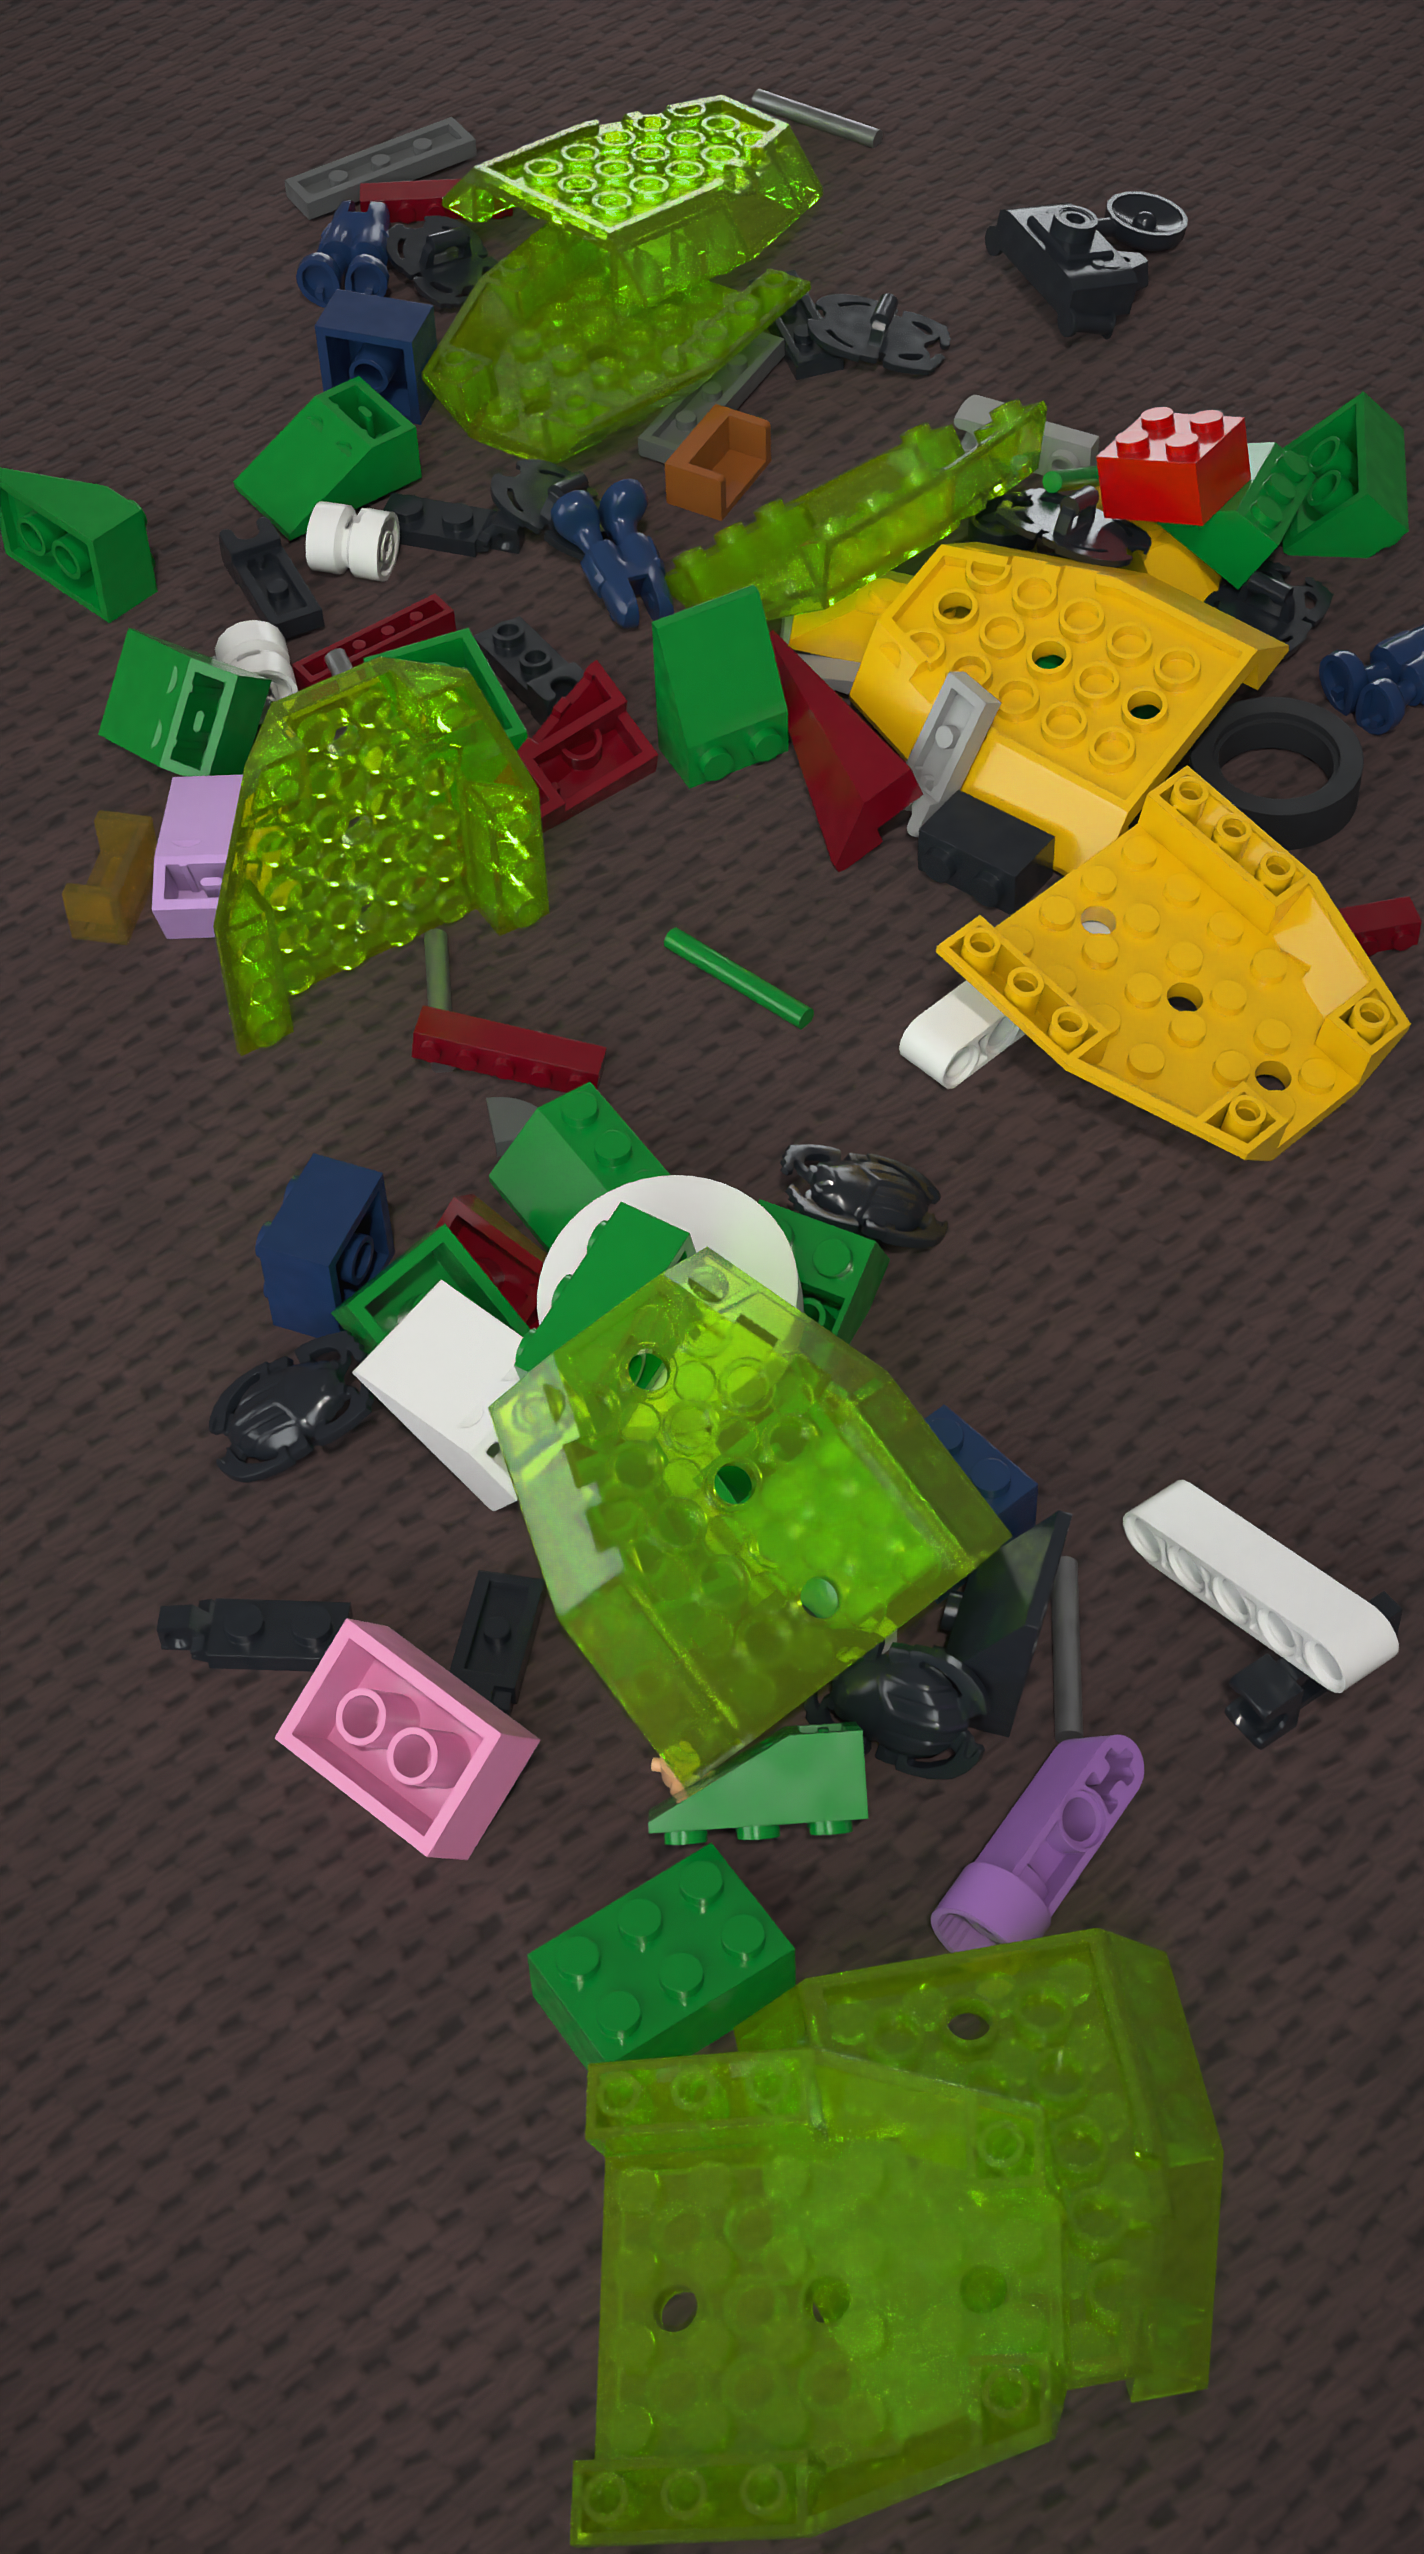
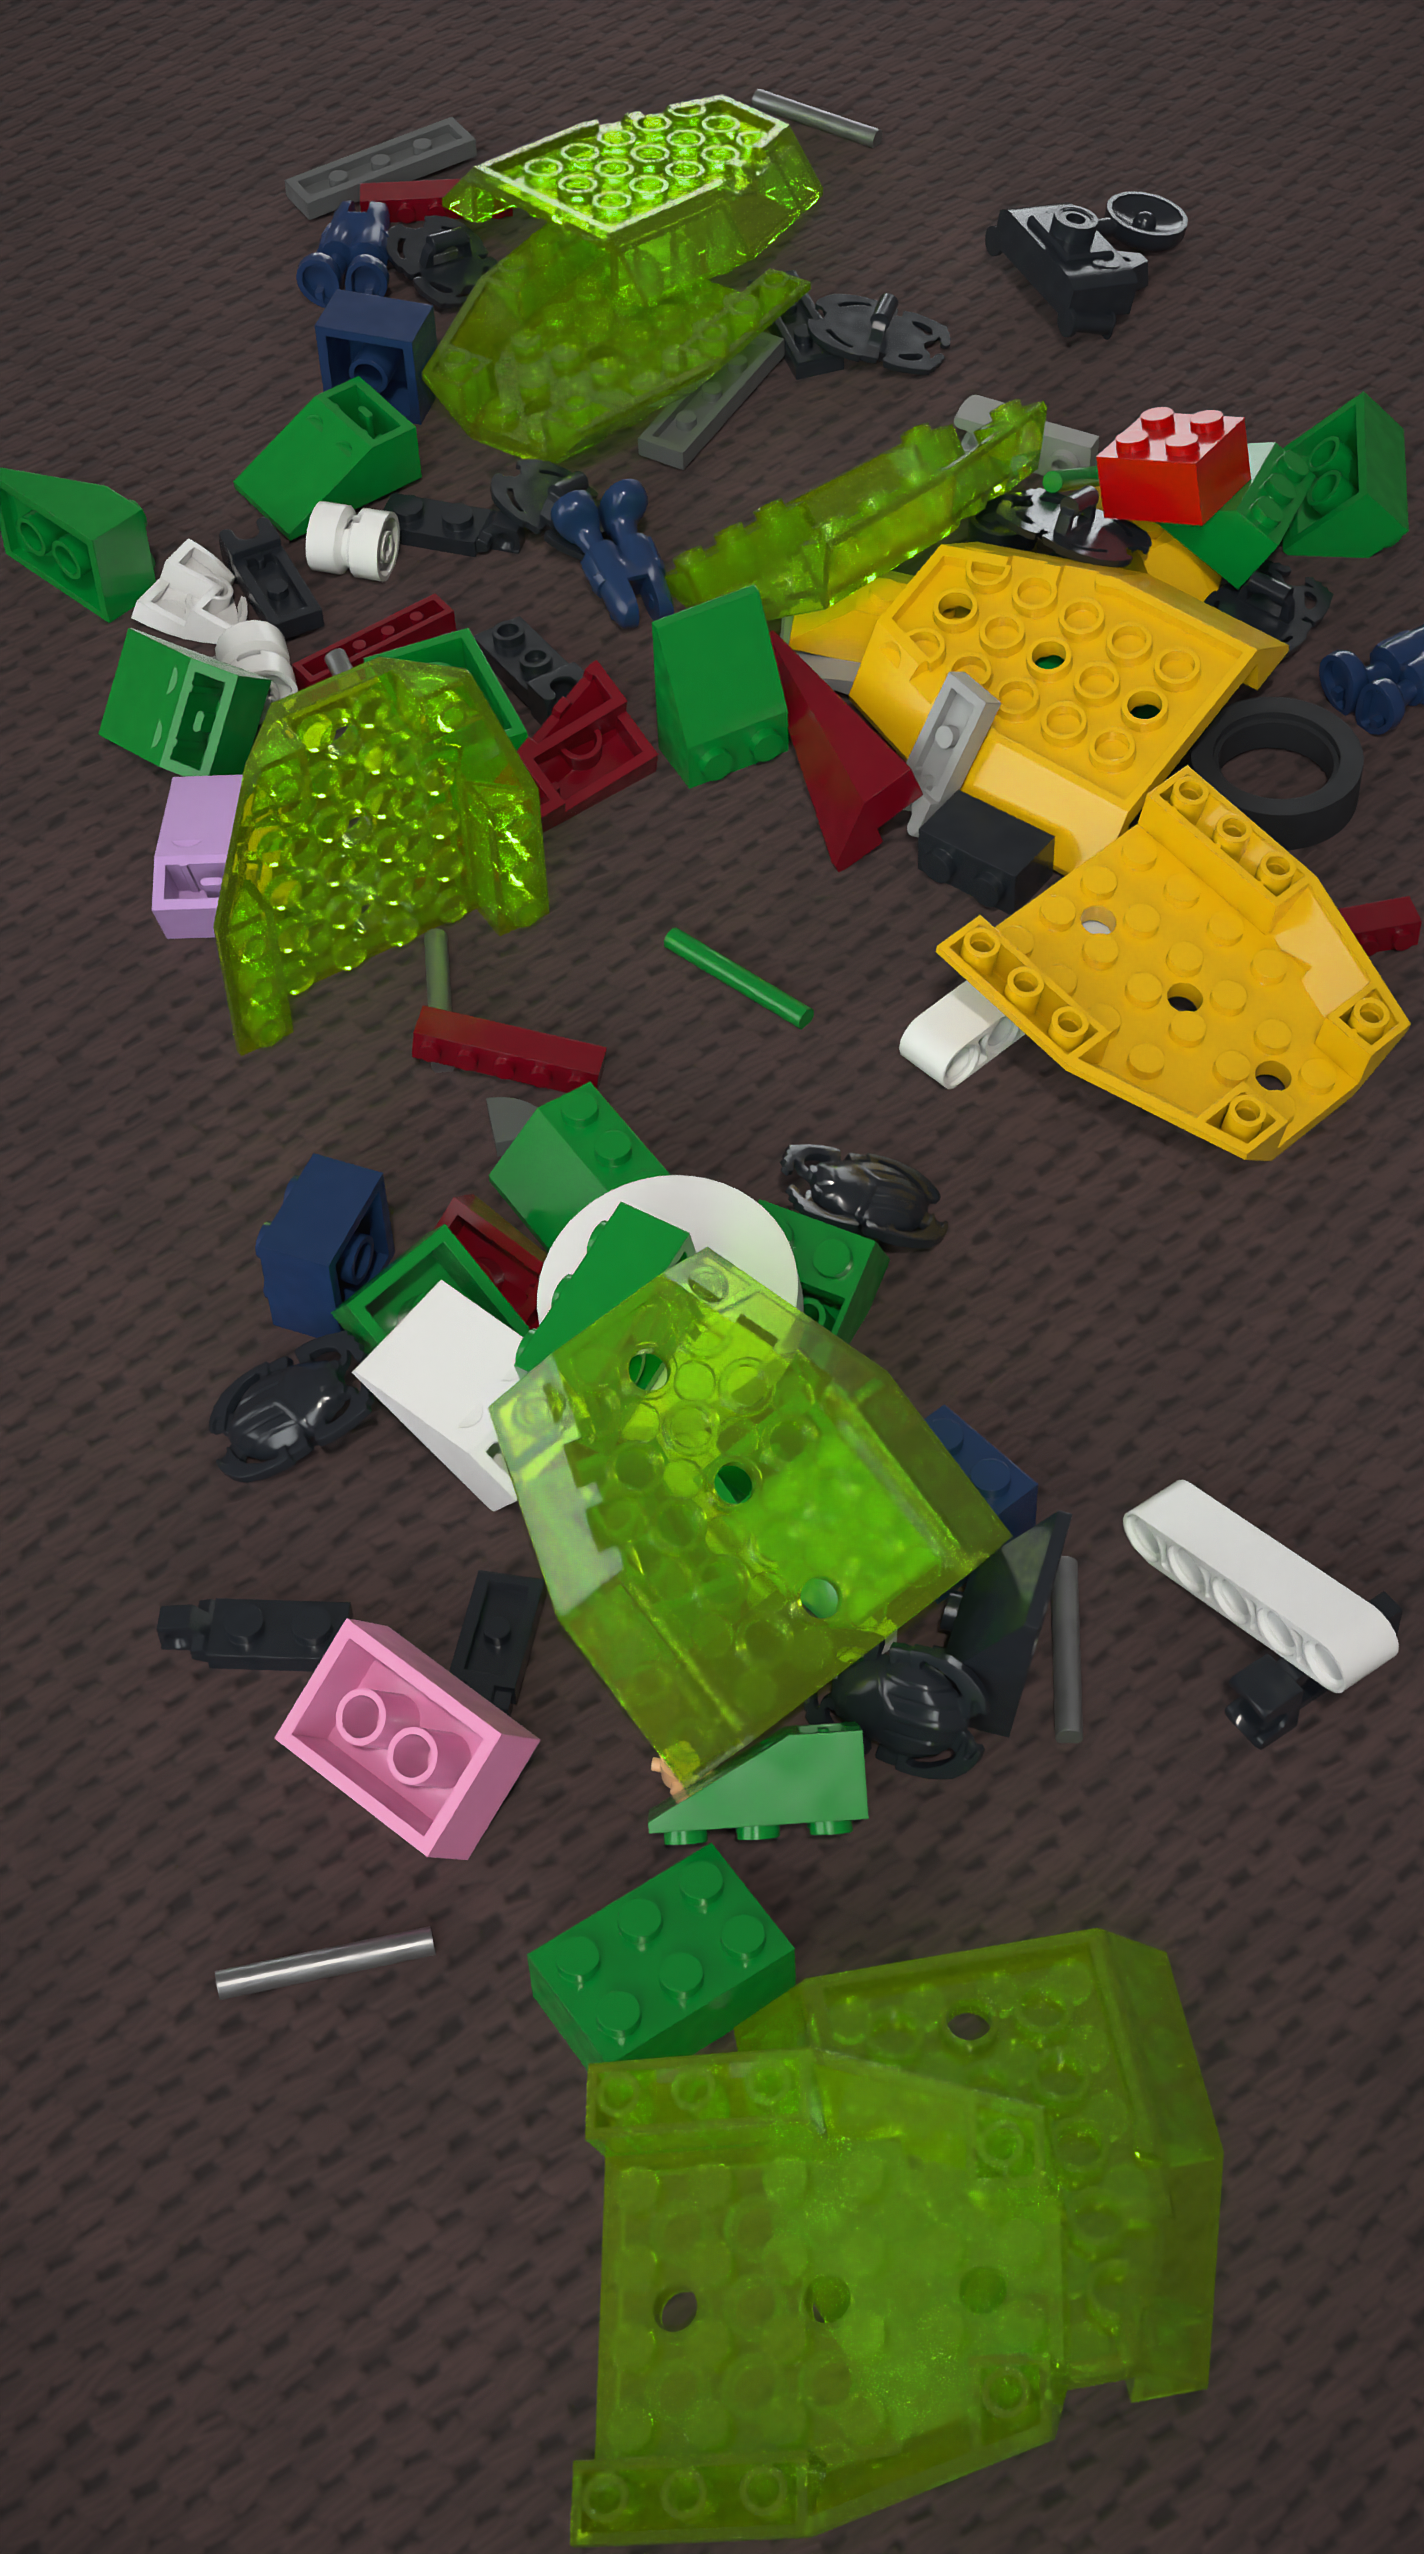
clear yellow panel [62,810,157,945] -> none
dark orange panel [665,404,771,521] -> none
medium lavender beam [931,1735,1144,1979] -> none
none -> white brick [131,538,248,644]
none -> flat silver bar [215,1926,436,2000]

